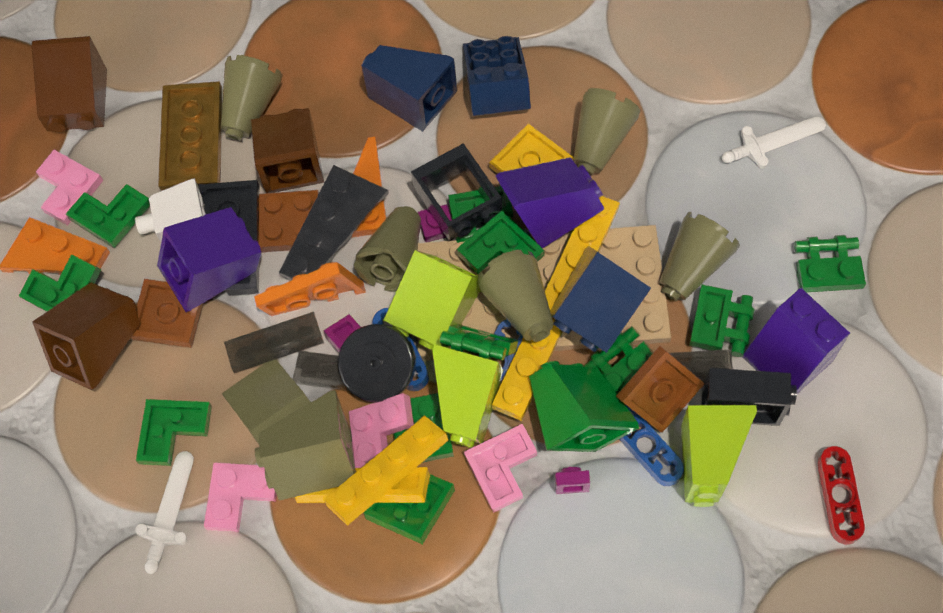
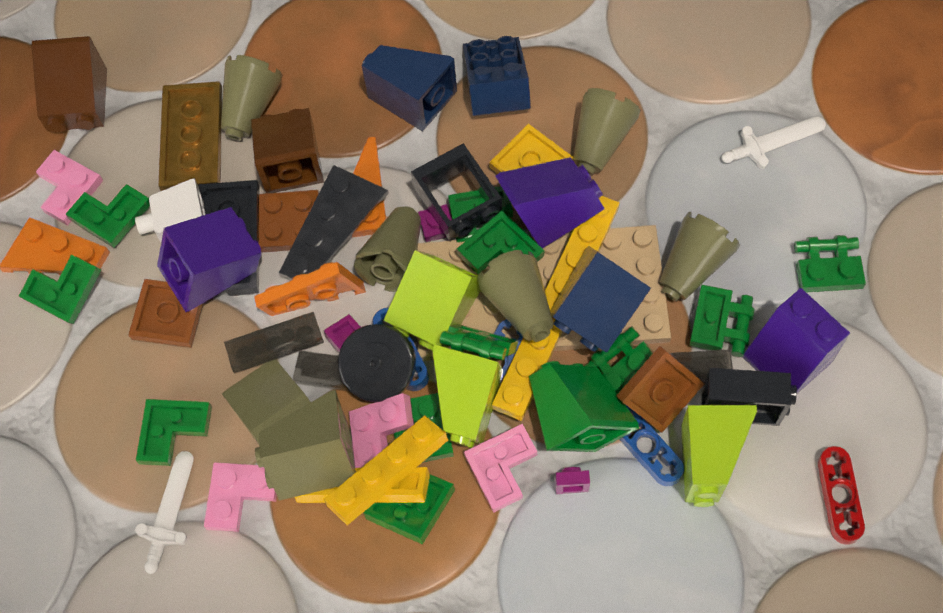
reddish brown slope [32,282,140,390] -> none

